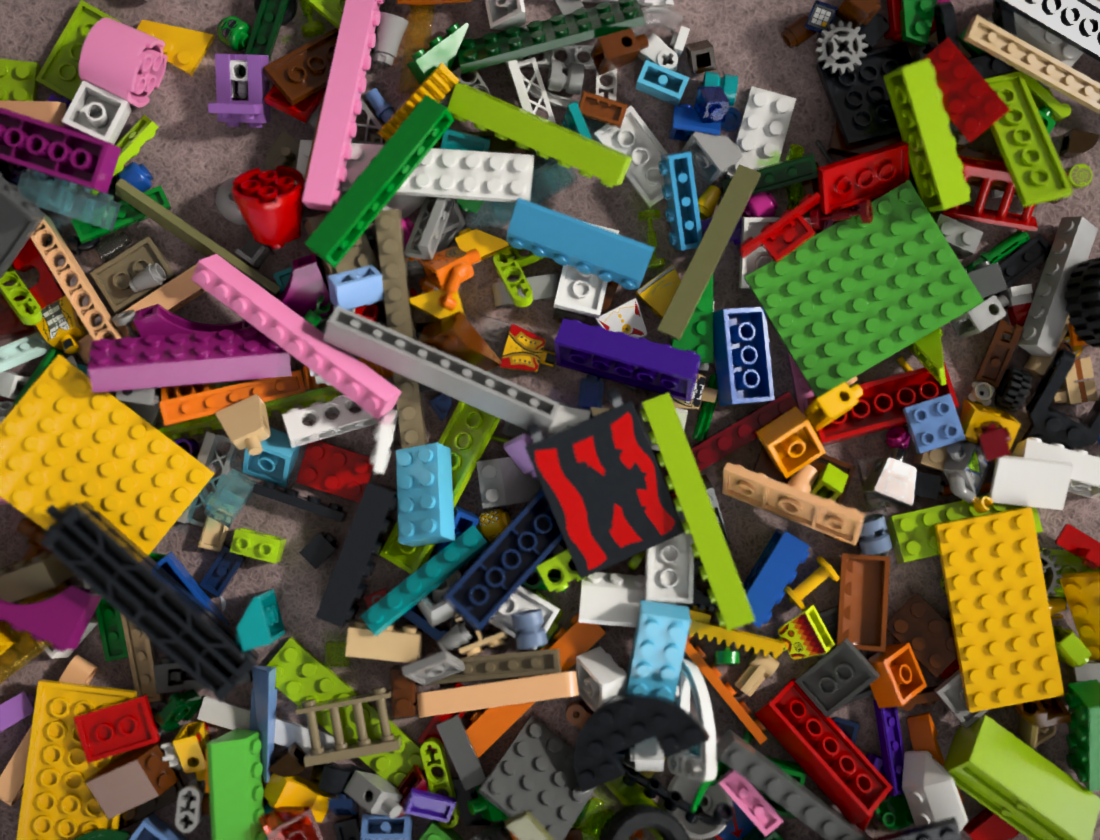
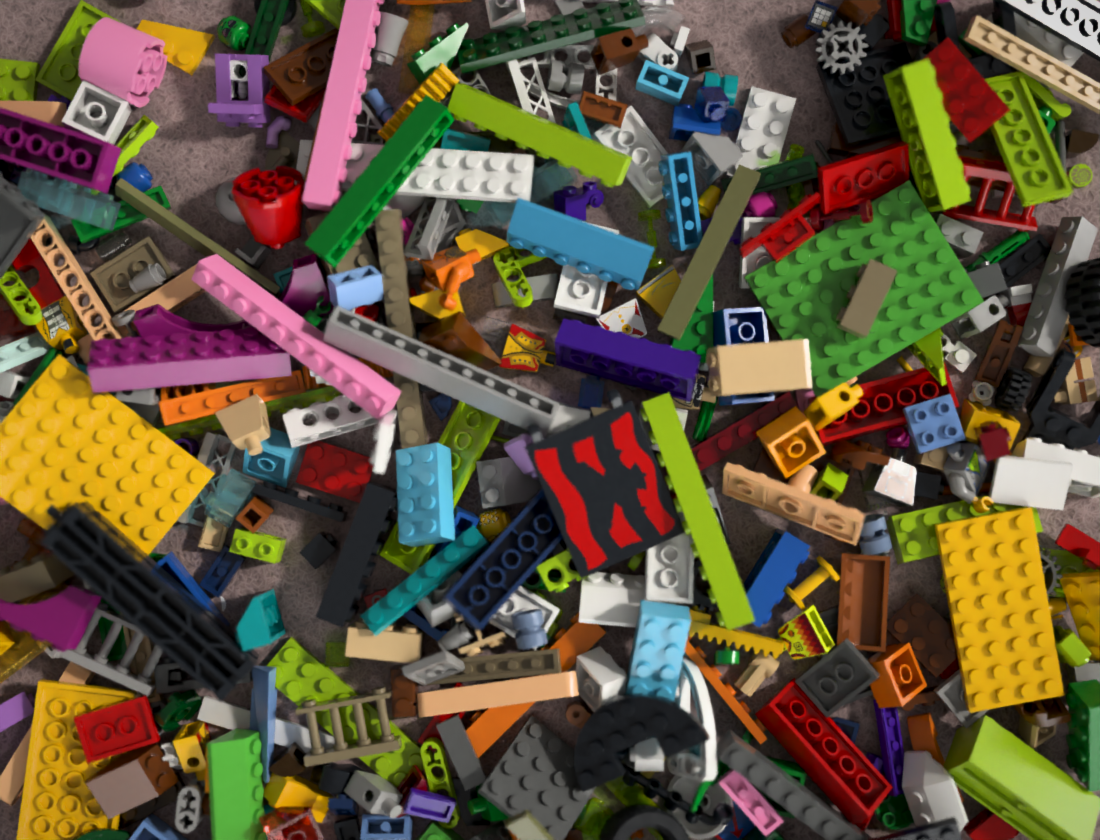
none -> light grey fence [60,601,163,696]
none -> dark orange brick [235,494,274,534]
none -> lavender arm [266,116,291,149]
none -> dark purple brick [553,181,604,221]
none -> tan slope [706,339,812,397]
none -> reddish brown slope [830,440,890,470]
none -> dark tan brick [836,259,897,339]
none -> white plate [941,333,977,373]
none -> dark grey bar [1055,120,1066,174]

